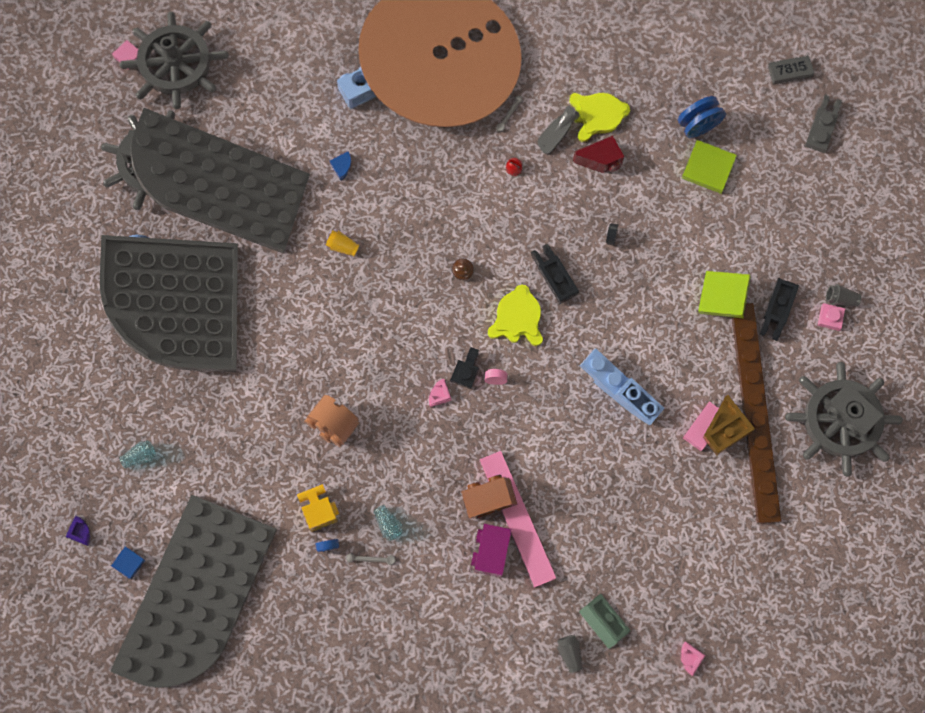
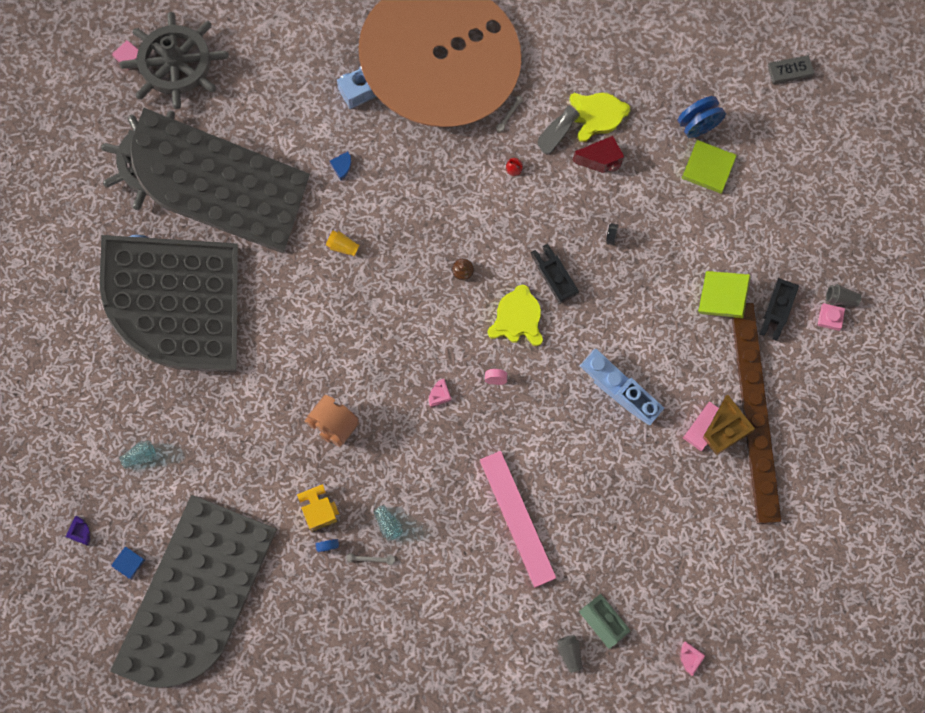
black plate [450,347,479,389] -> none
piece [461,474,518,519] -> none
magenta piece [471,524,511,578] -> none
dark grey piece [785,362,903,477] -> none
dark grey hinge [805,95,842,154] -> none

